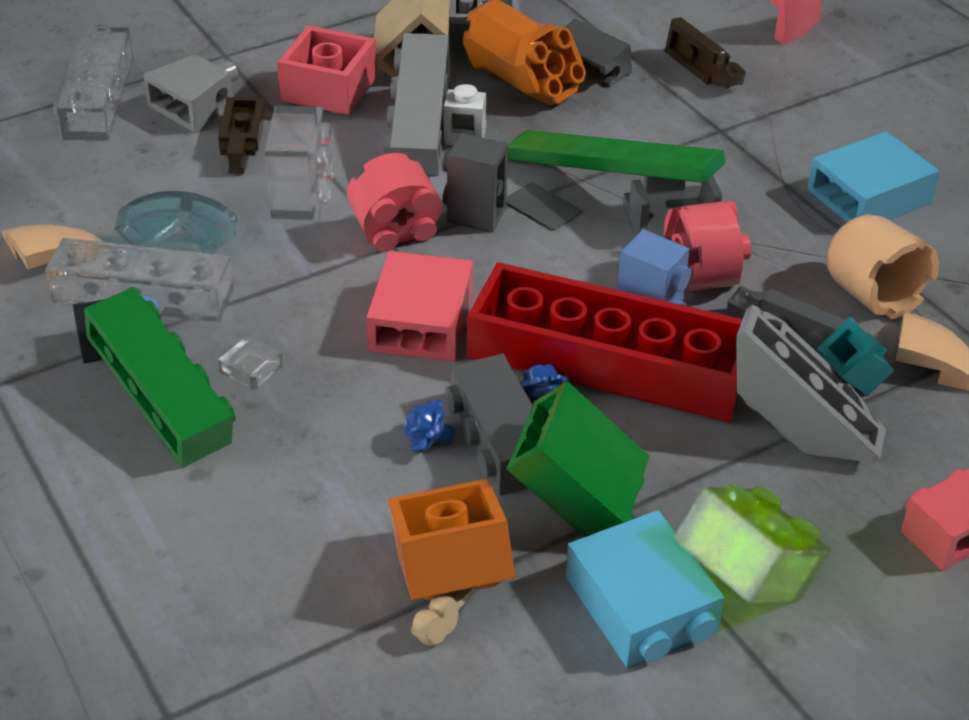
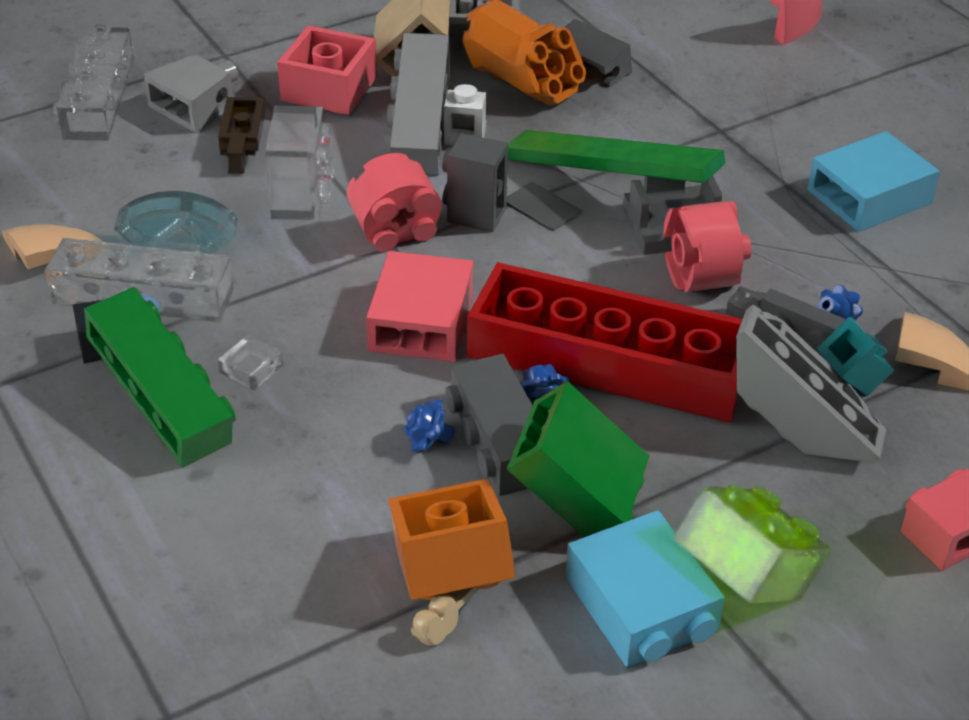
medium blue brick [617,229,691,306] -> none
dark brown hinge [664,17,746,89] -> none
light nougat cylinder [827,214,940,320] -> none
none -> blue plant [815,284,863,321]

